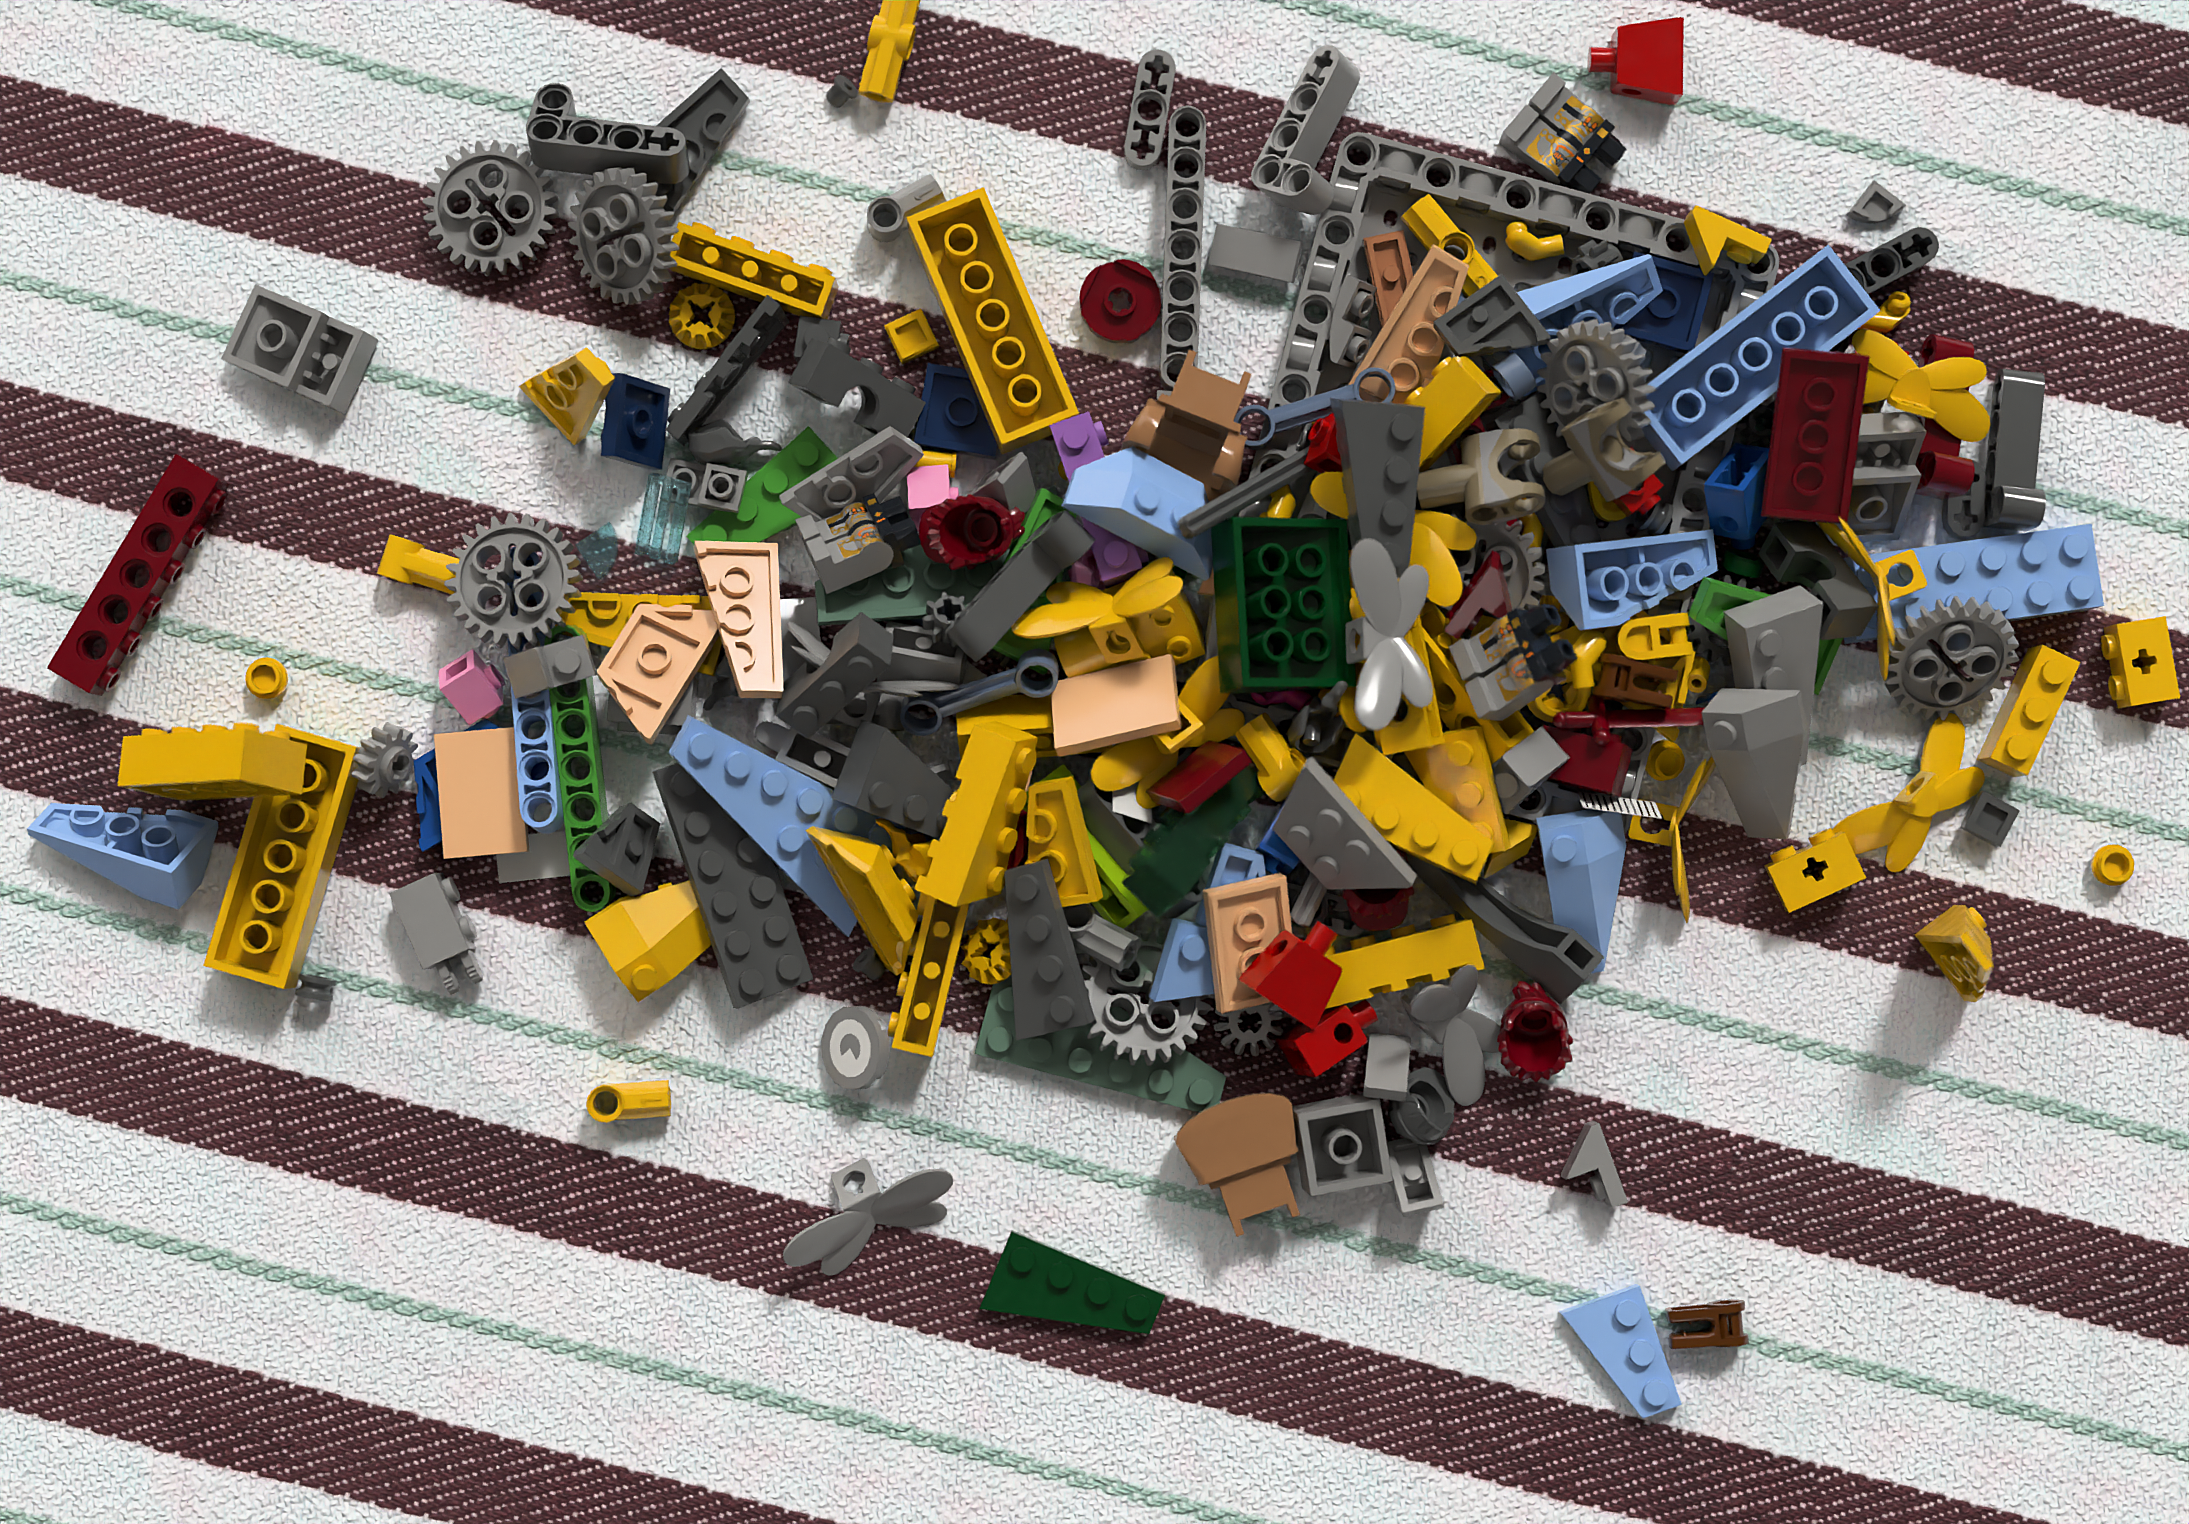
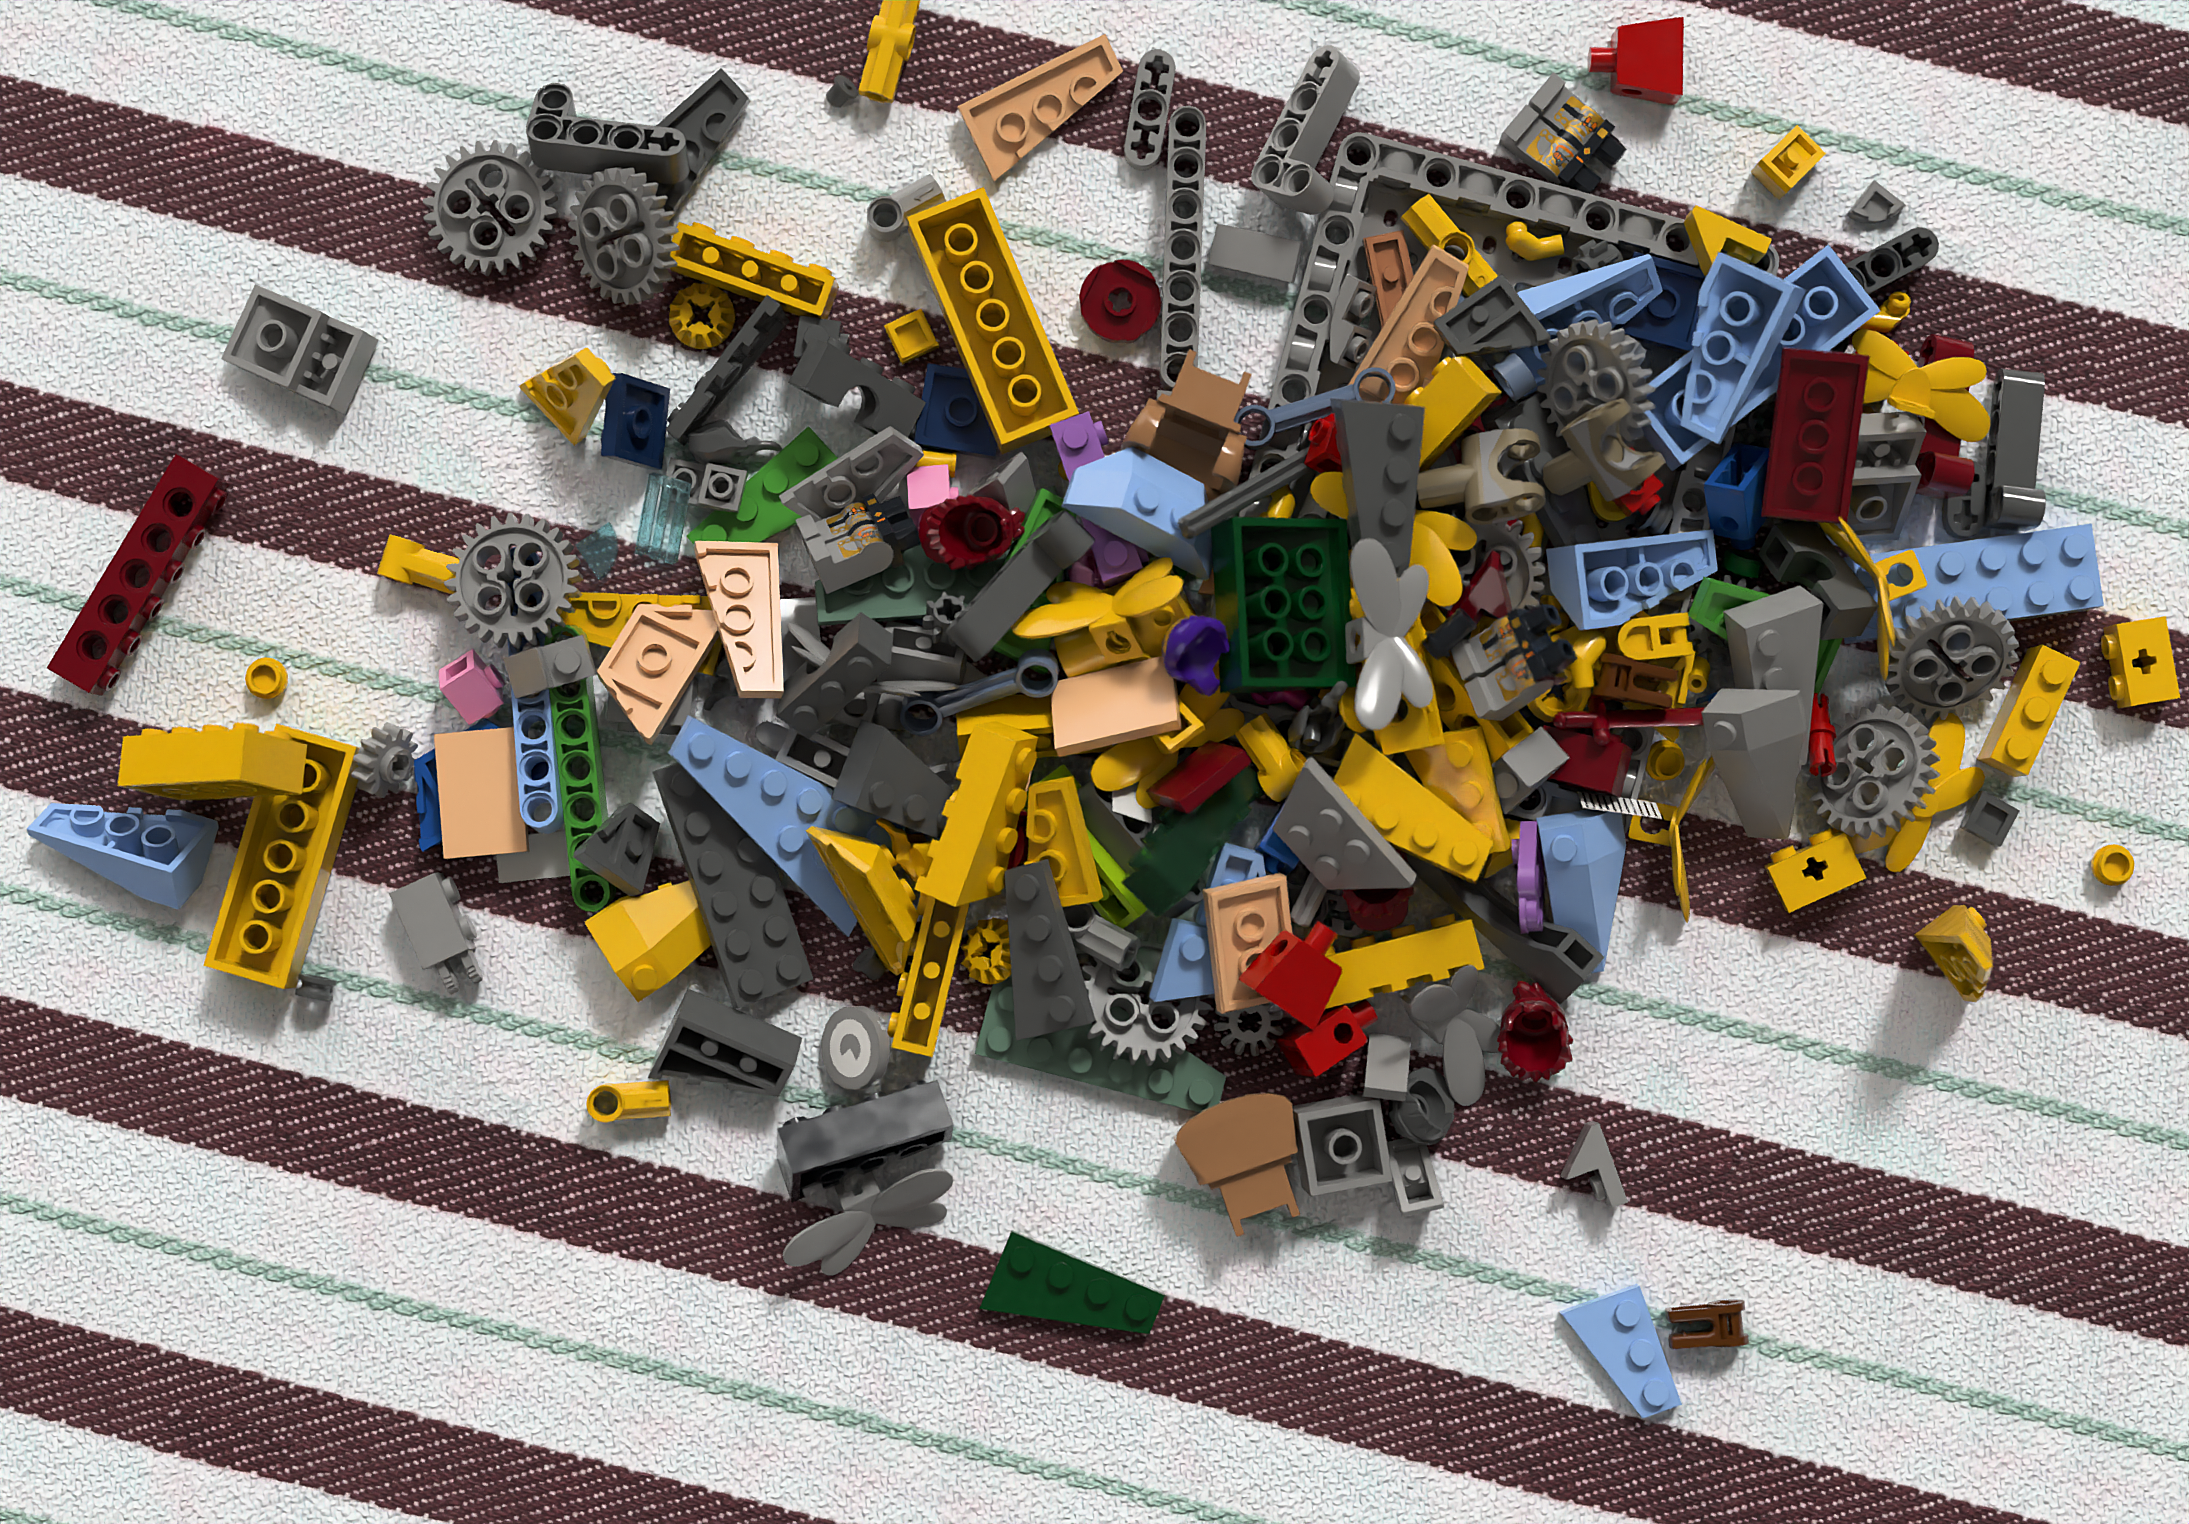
none -> dark grey wedge [648,989,802,1097]
none -> wedge [776,1080,954,1203]
none -> light nougat wing [957,34,1123,182]
none -> dark purple hair [1161,615,1229,696]
none -> black pin [1422,607,1477,660]
none -> medium lavender plate [1512,821,1545,933]
none -> light blue wedge [1681,252,1806,444]
none -> yellow slope [1751,125,1826,200]
none -> light grey gear [1806,704,1940,839]
none -> red pin [1808,693,1837,777]

